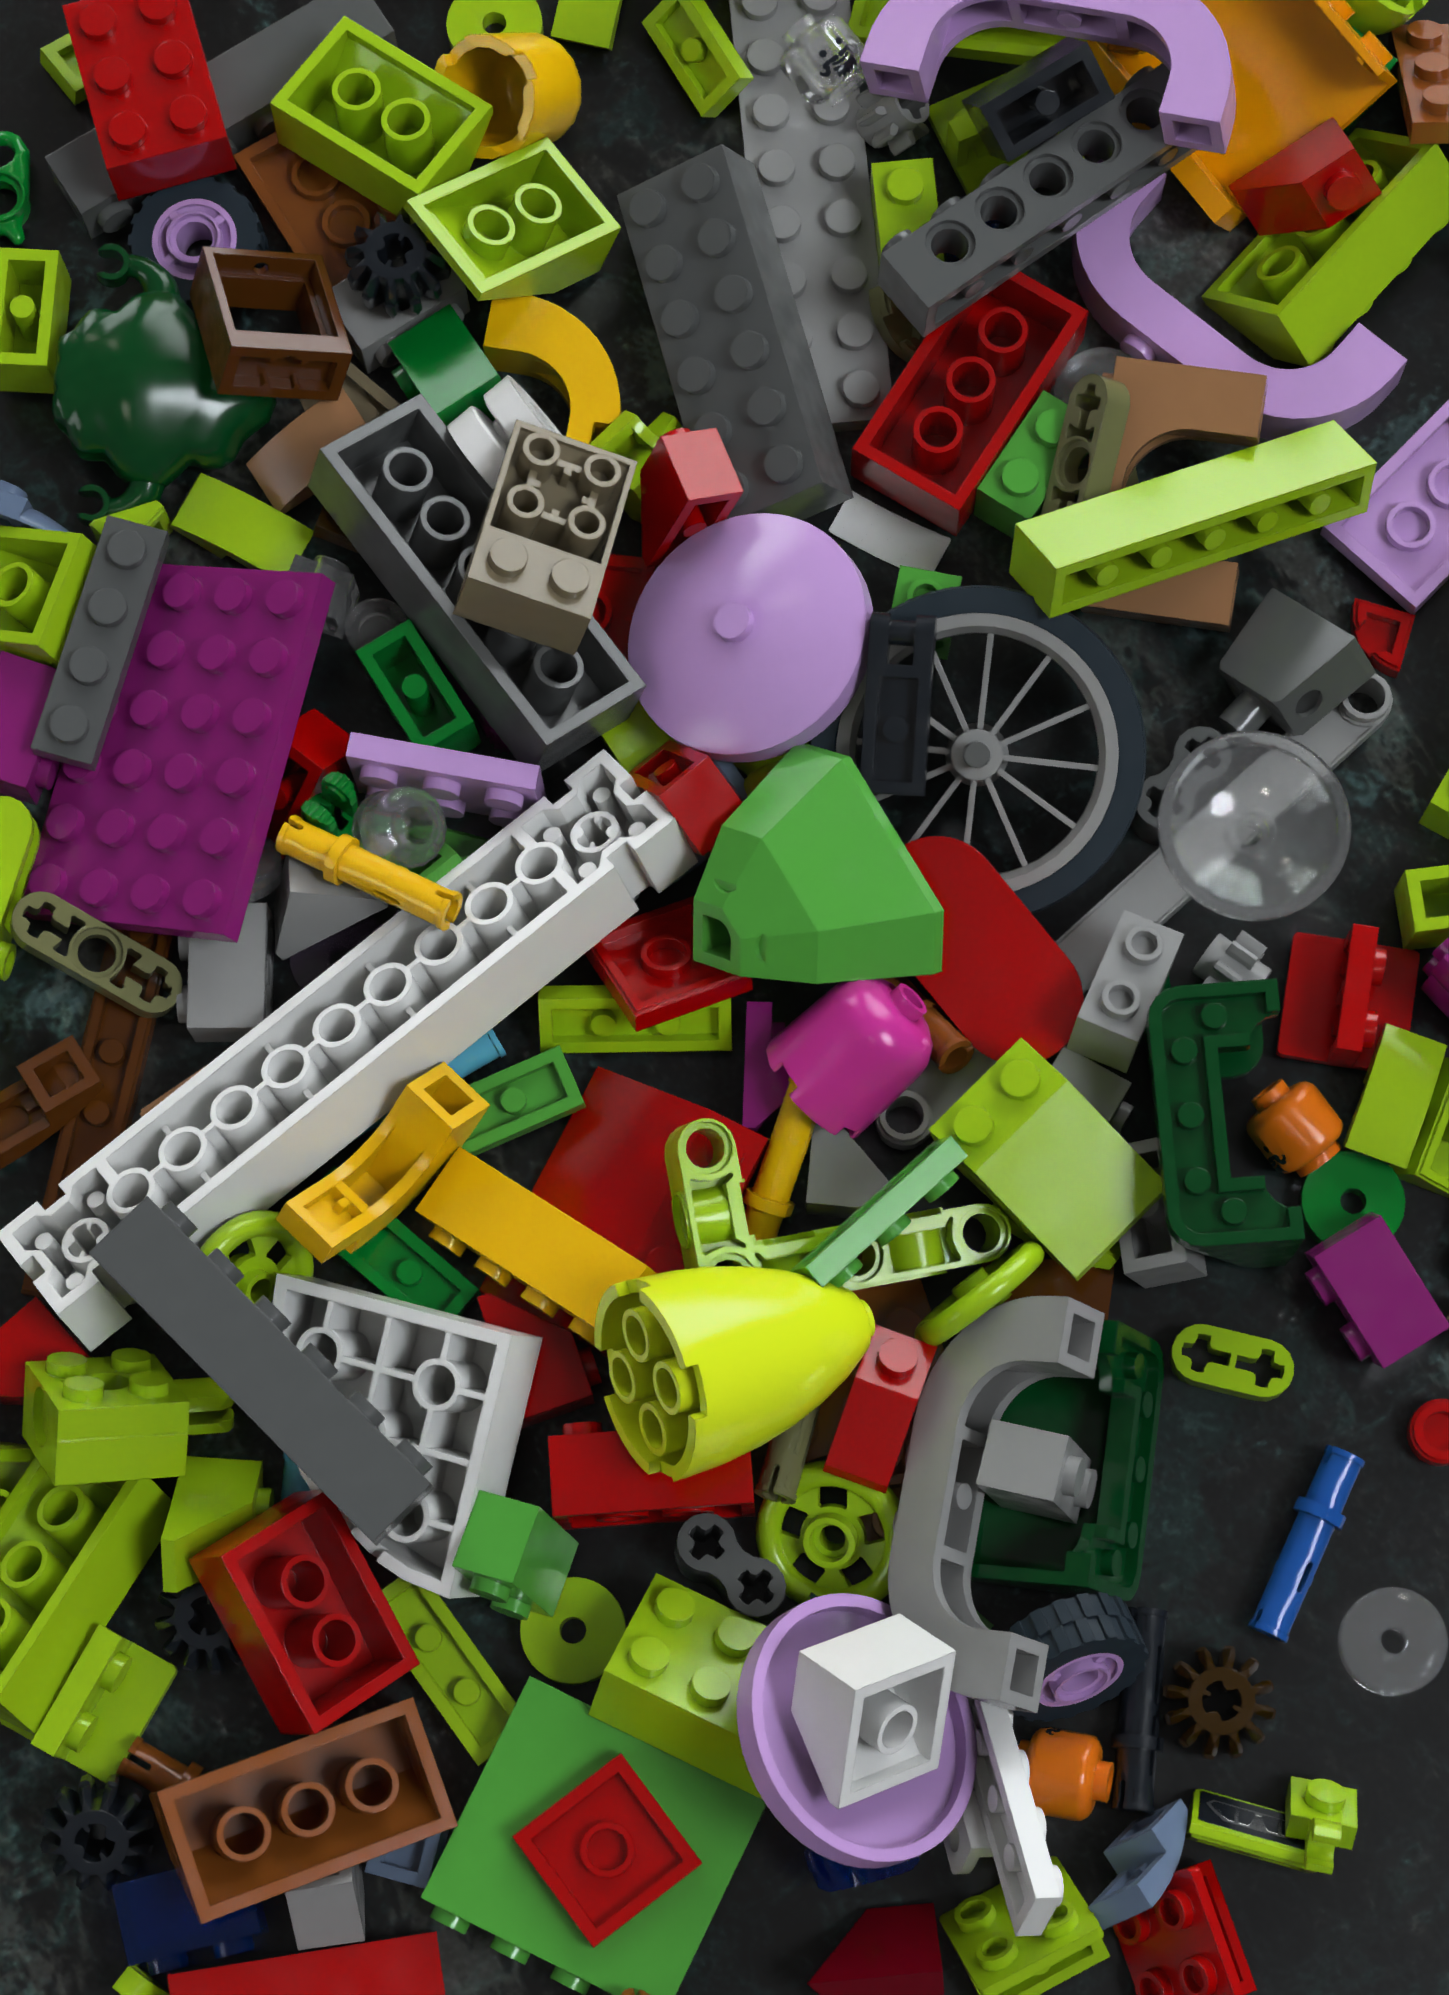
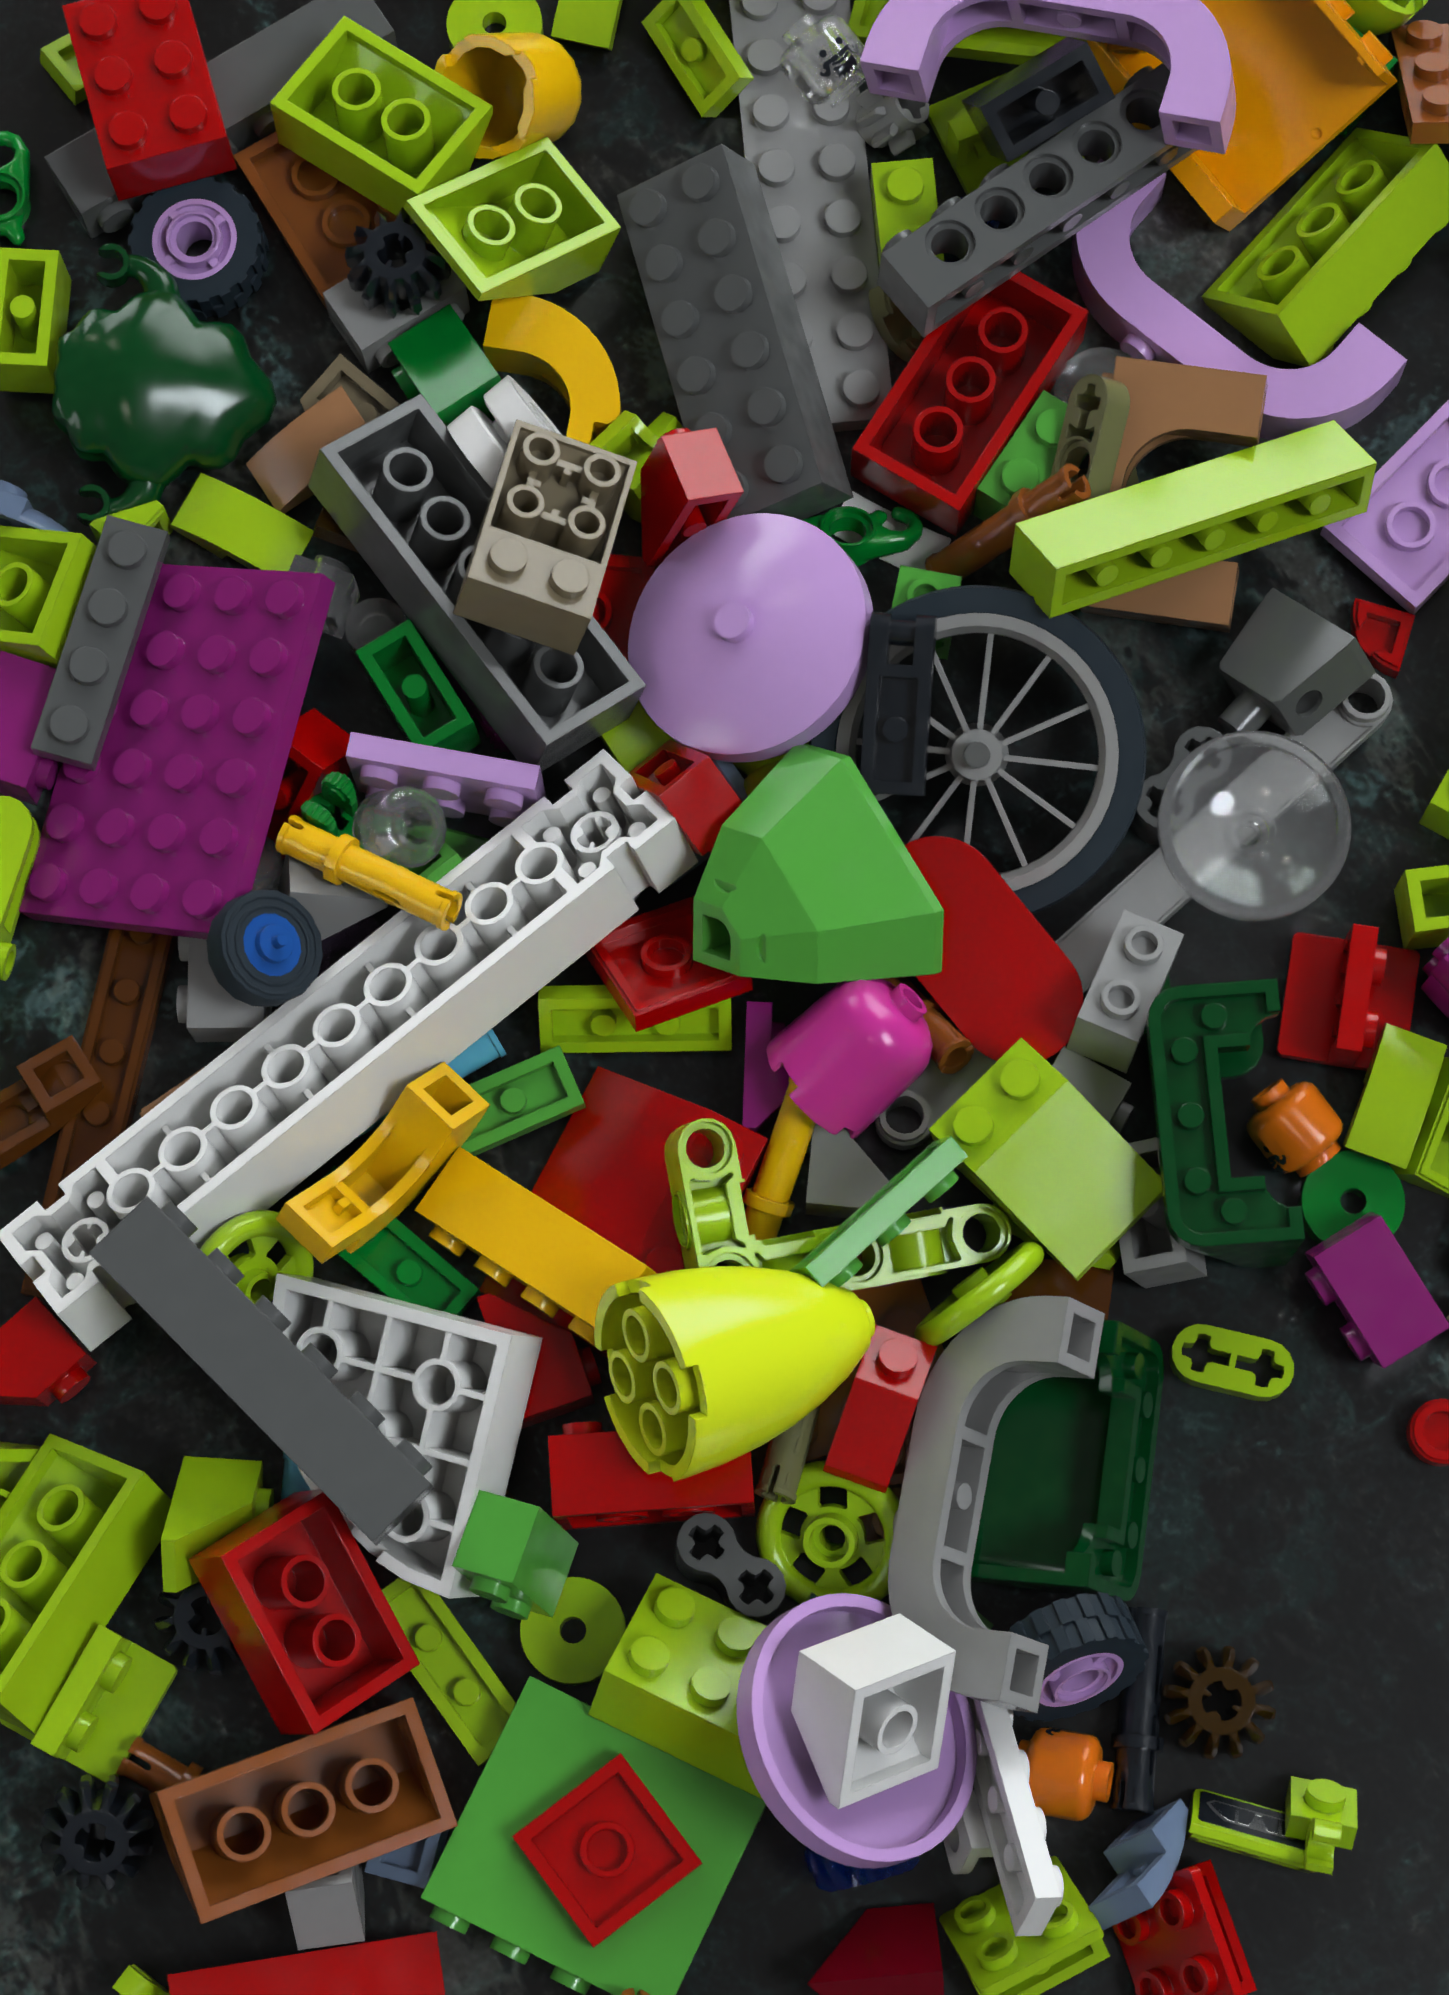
olive beam [10,891,183,1018] -> none
lime brick [22,1348,235,1486] -> none
clear blue brick [111,1869,269,1976] -> none
reddish brown window [189,246,353,401] -> none
light grey brick [975,1419,1097,1524] -> none
light grey gear [1192,930,1272,984] -> none
red slope [1228,117,1382,236] -> none
blue pin [1247,1444,1365,1643] -> none
clear piece [1338,1587,1448,1696] -> none
none -> black wheel [206,890,323,1006]
none -> green piece [801,506,923,567]
none -> dark orange pin [925,463,1091,580]

